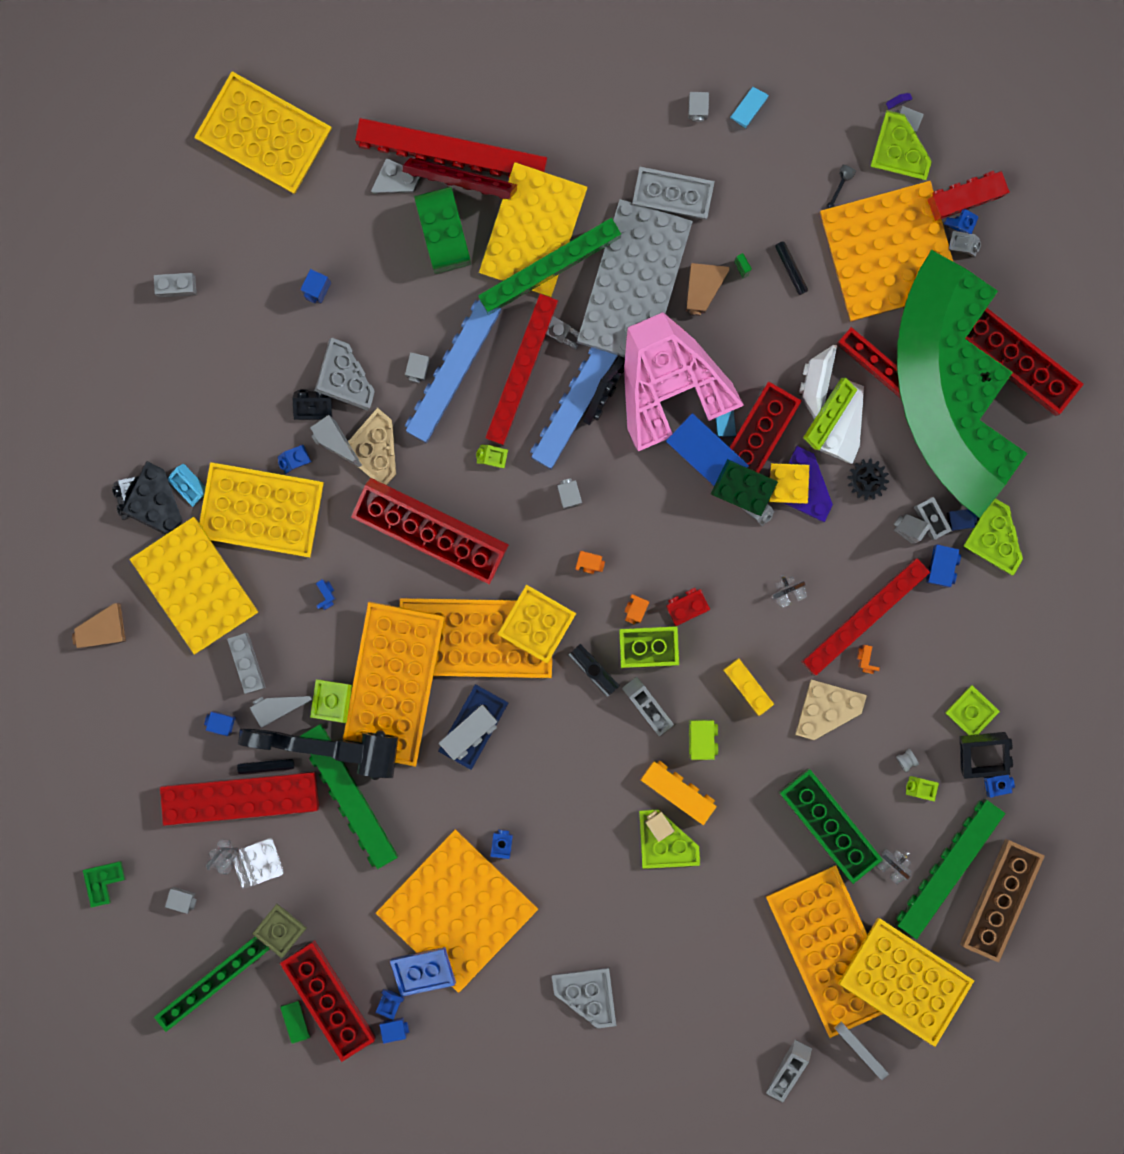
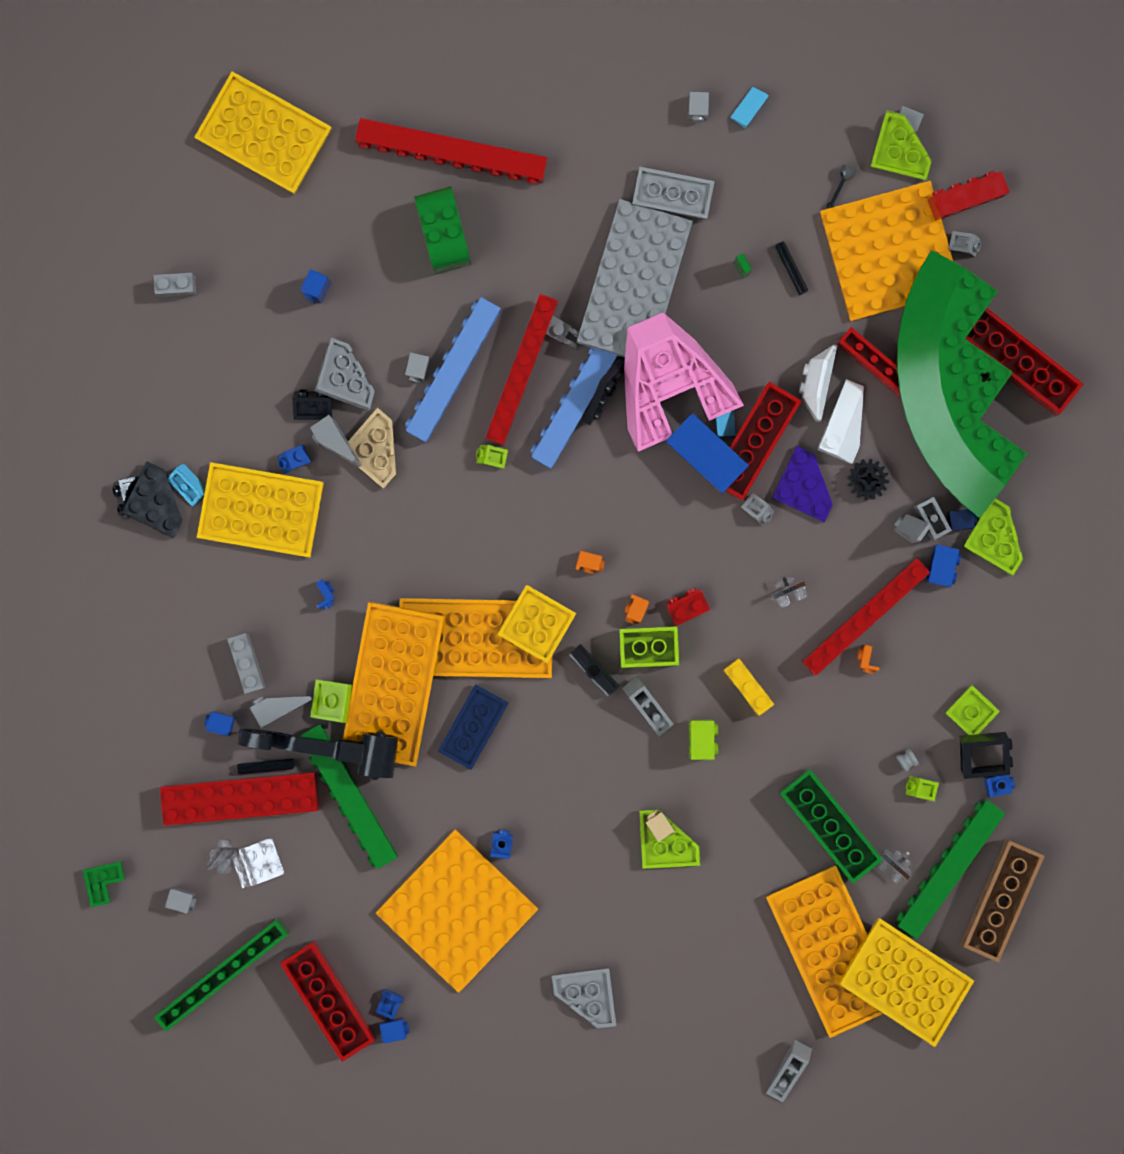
medium nougat slope [72,603,126,648] -> none
yellow plate [129,517,259,655] -> none
olive tile [252,903,307,958] -> none
green tile [280,1001,310,1044] -> none
red brick [351,478,509,585] -> none
light grey wing [371,158,420,194] -> none
plate [390,947,456,997] -> none
dark red plate [402,158,517,199] -> none
light grey brick [439,704,498,760] -> none
green brick [478,218,621,315] -> none
yellow plate [479,163,588,297] -> none
light grey brick [557,478,582,510] -> none
light orange brick [640,760,717,825] -> none
medium nougat slope [686,263,729,316] -> none
dark green plate [710,459,778,516] -> none
yellow plate [769,463,809,504] -> none
tan plate [795,680,867,740] -> none
lime plate [803,378,857,450] -> none
light grey beam [834,1021,889,1081] -> none
dark purple tile [886,93,912,109] -> none
blue bracket [944,209,979,234] -> none

